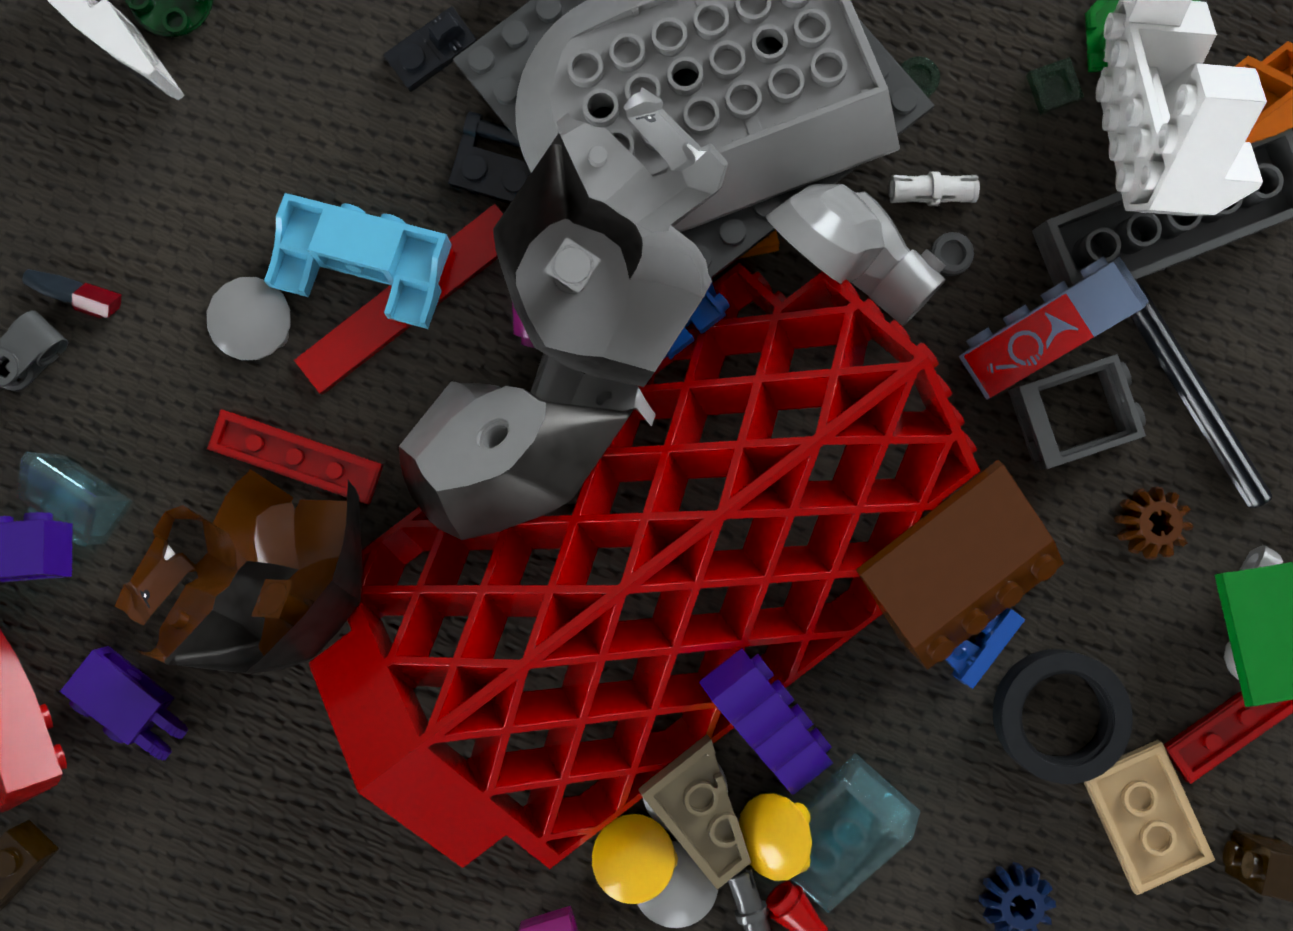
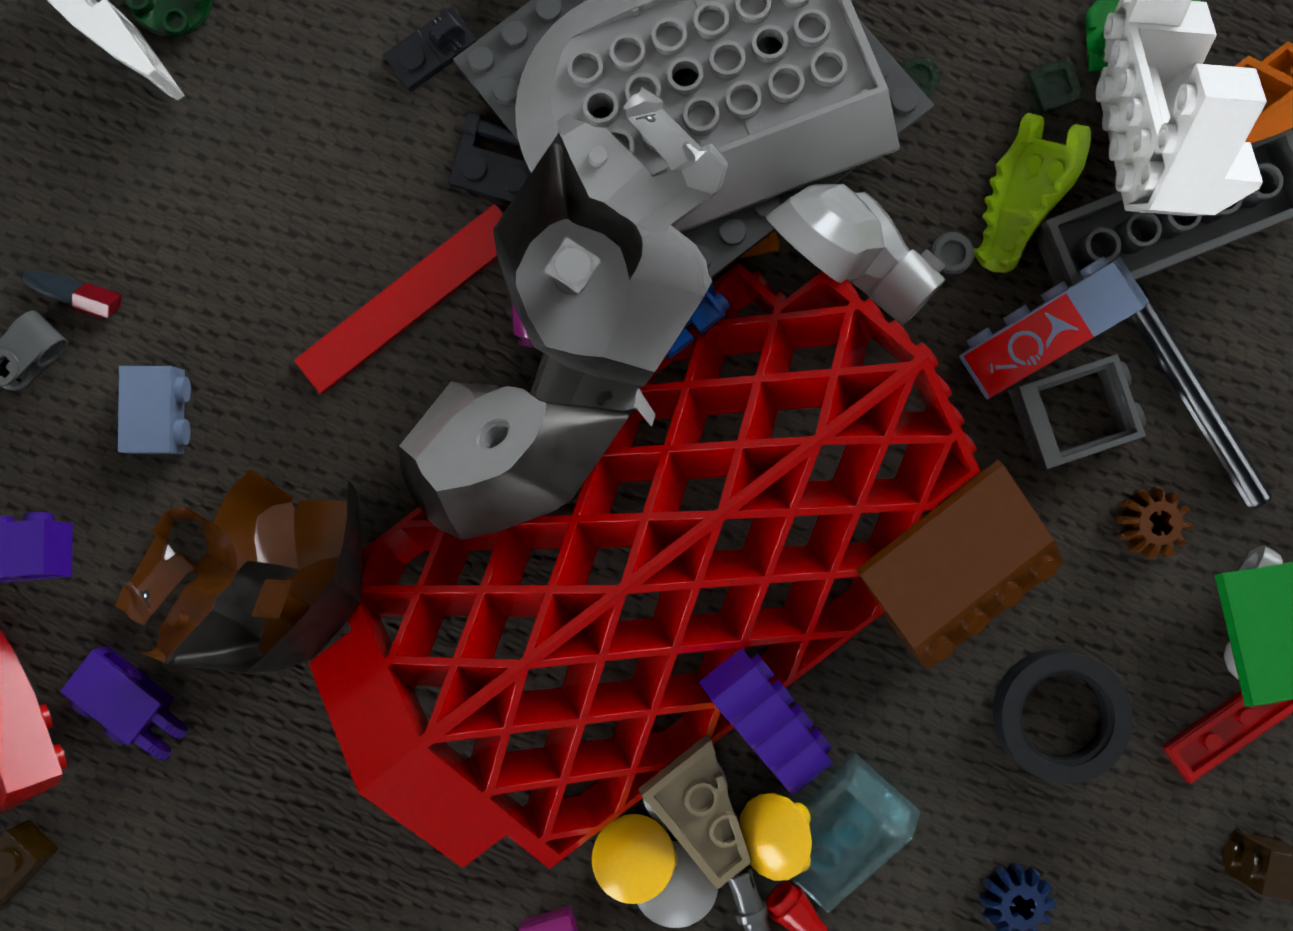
clear light blue slope [17,452,133,547] -> none
light grey dish [207,277,291,360] -> none
red tile [207,409,384,504] -> none
medium azure bracket [264,193,452,329] -> none
white pin [889,172,980,206] -> none
blue hinge [945,608,1025,689] -> none
tan tile [1084,740,1215,895] -> none
none -> sand blue brick [118,366,191,454]
none -> lime animal [974,113,1091,273]

